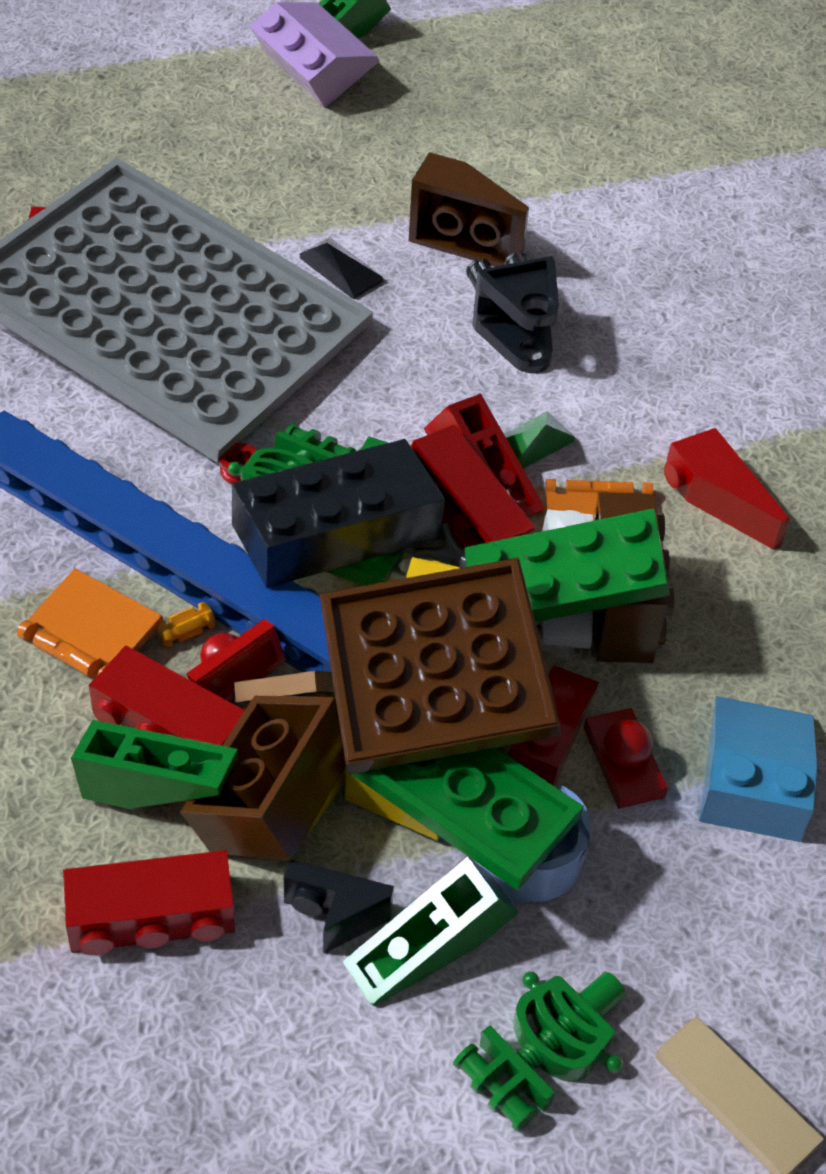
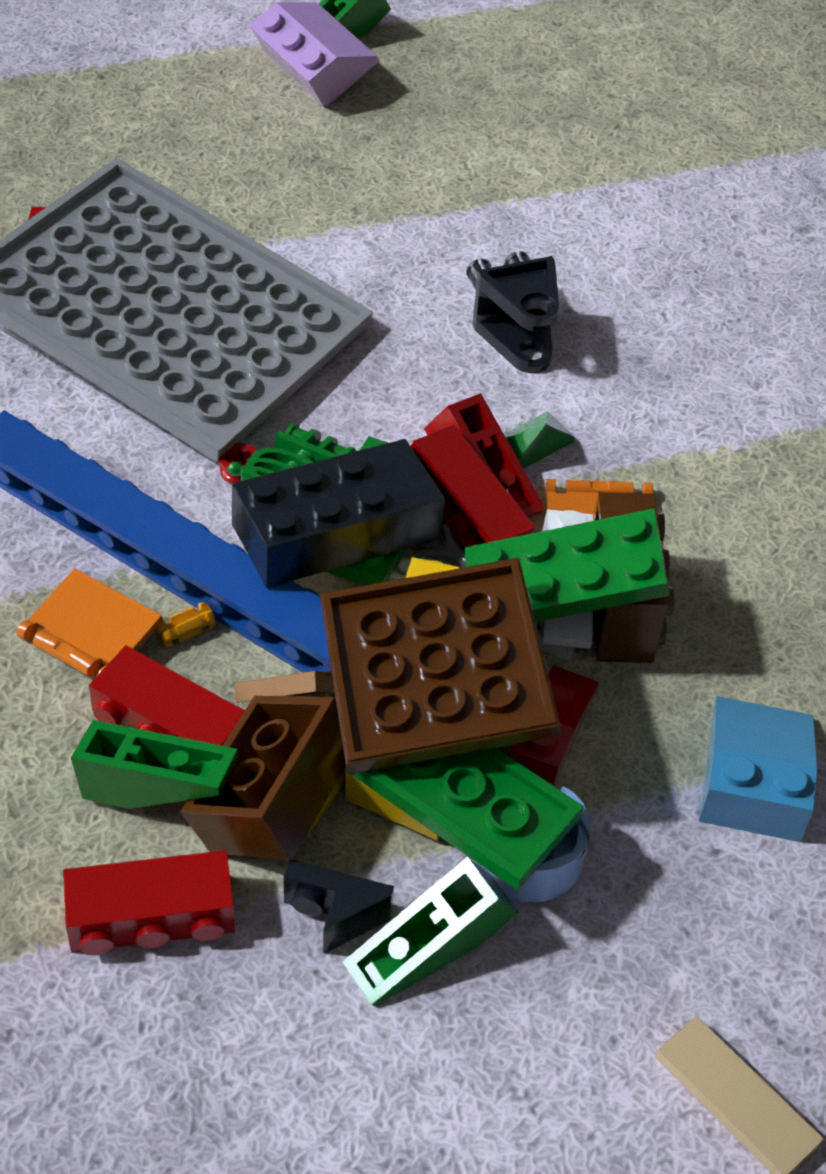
red tile [186,619,287,702] -> none
black slope [300,237,383,299] -> none
reddish brown slope [408,152,529,267] -> none
green torso [453,971,626,1132] -> none
red tile [584,708,668,809] -> none
red slope [664,427,790,550] -> none

